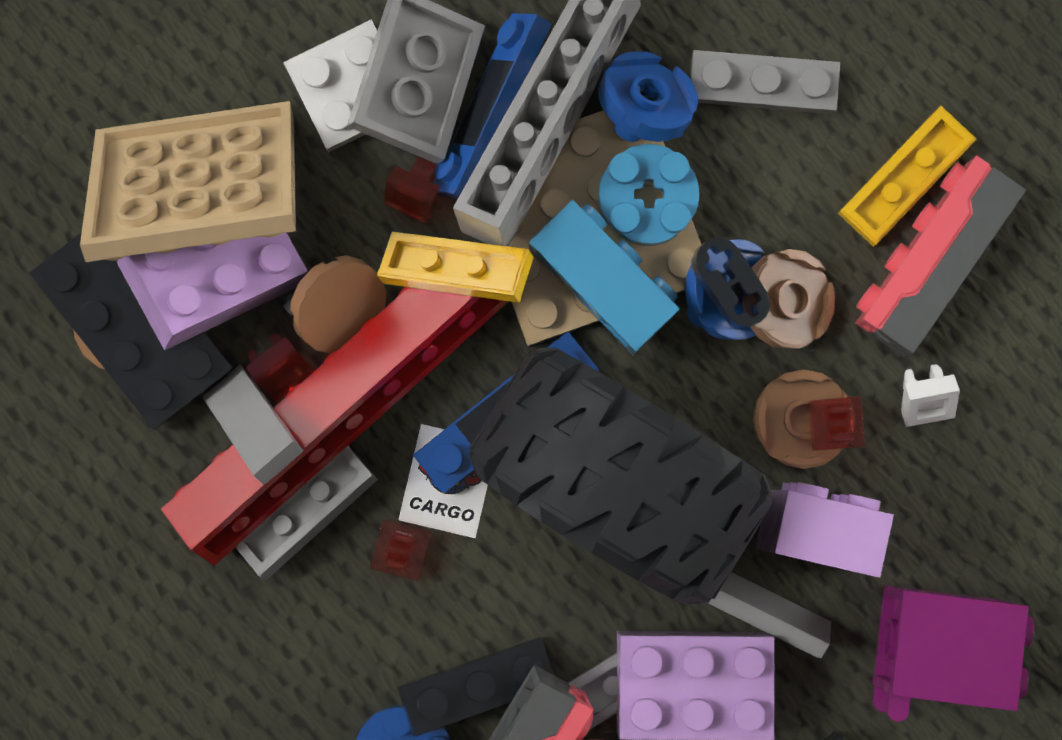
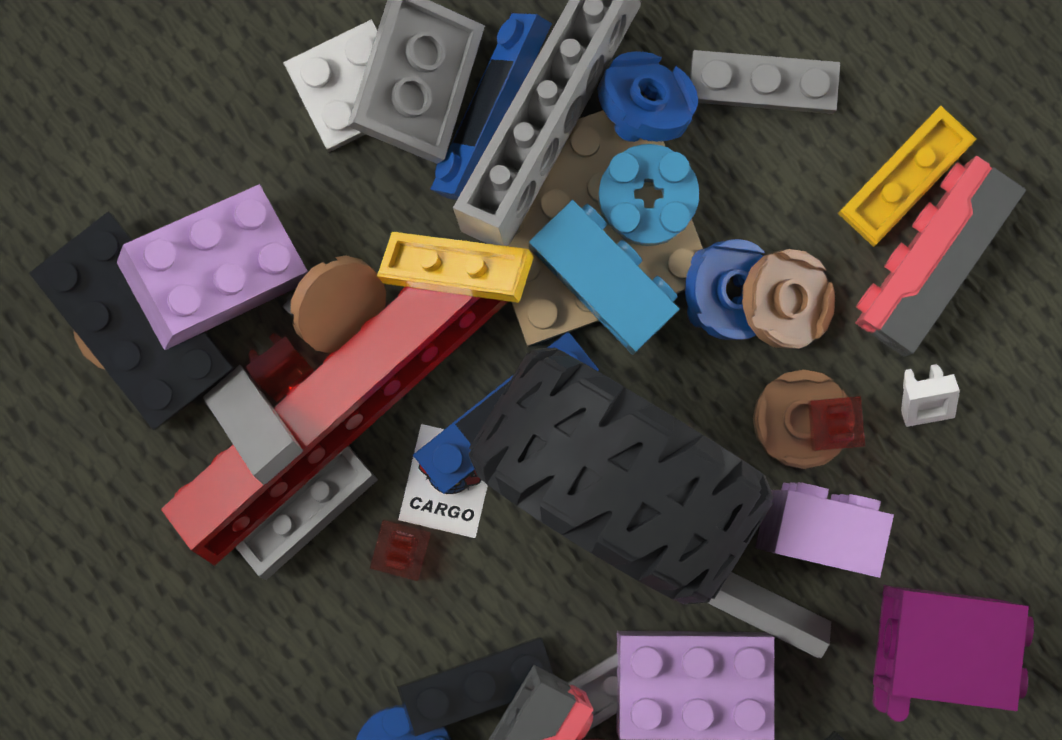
tan plate [80,101,296,262] -> none
clear red tile [383,157,440,224] -> none
black beam [692,238,770,328] -> none

